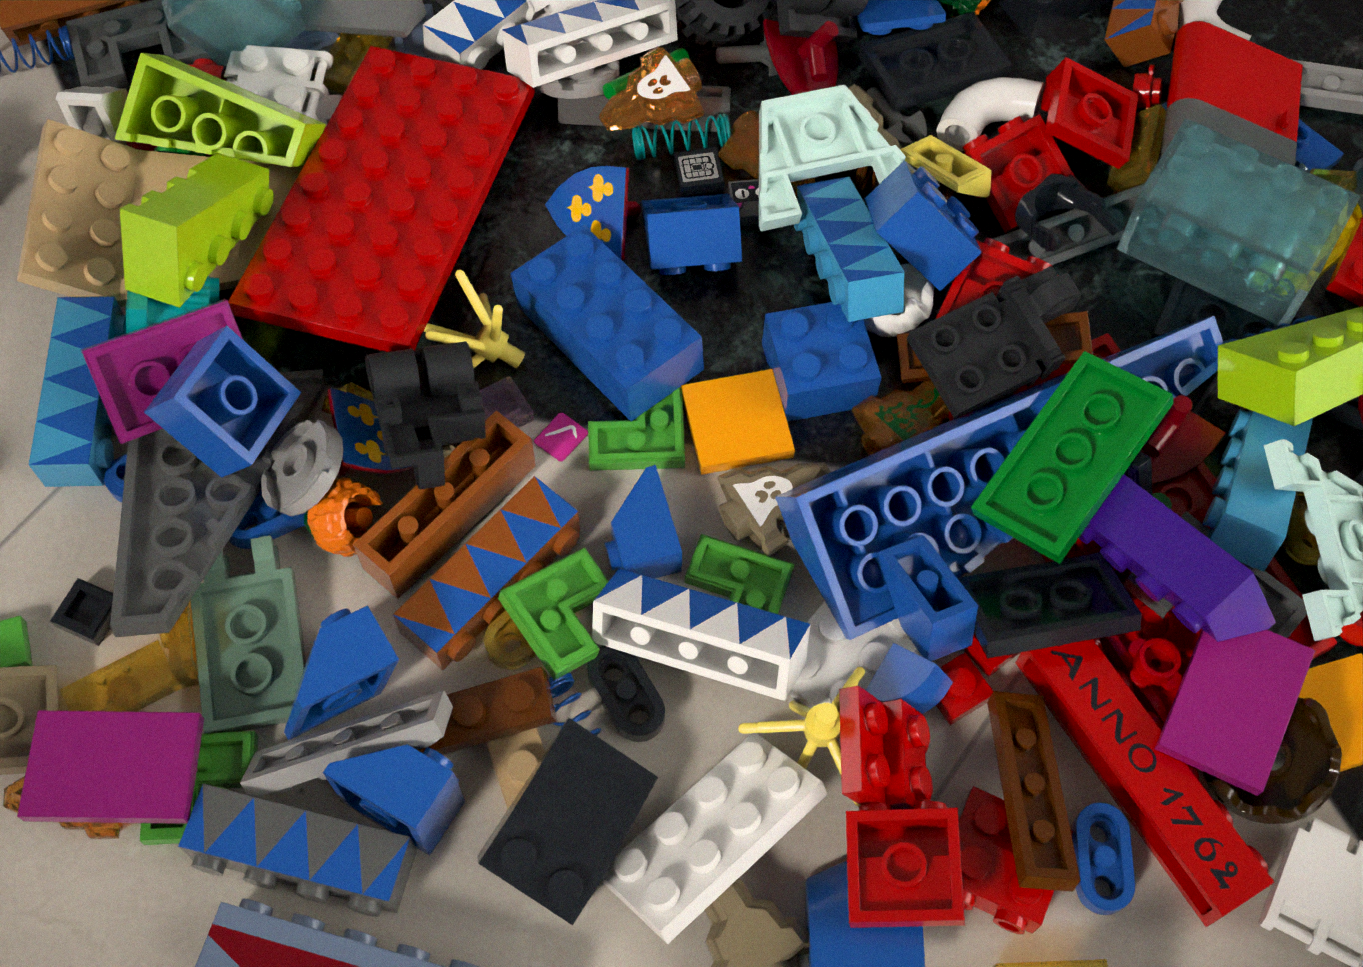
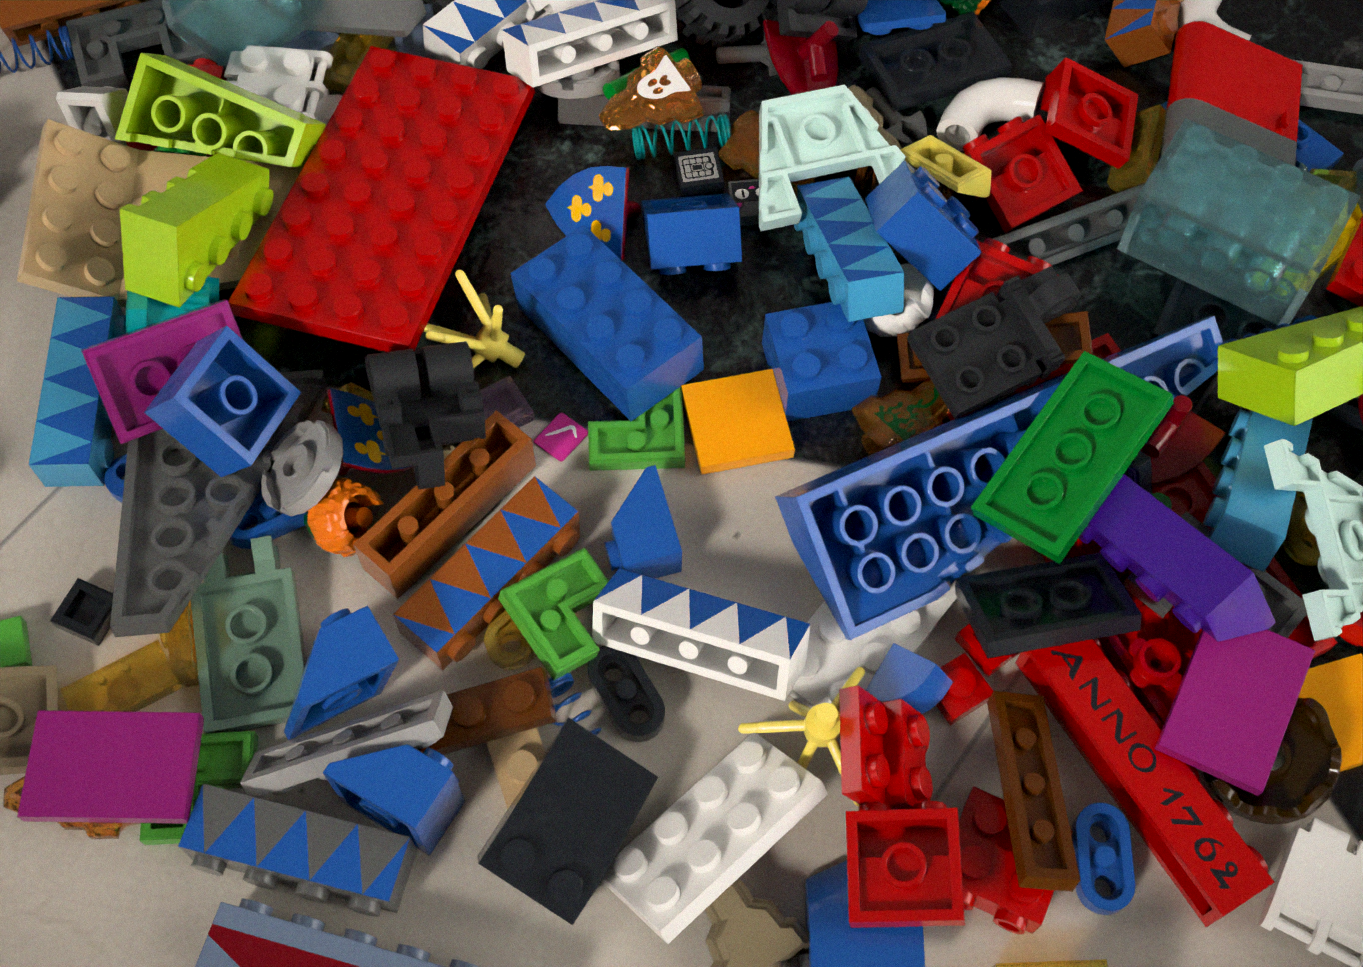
bright green tile [685,534,795,614] -> none
dark tan rock [717,462,831,556] -> none
blue slope [879,535,978,661] -> none
black helmet [1015,173,1123,252] -> none
red plate [1133,64,1163,117] -> none

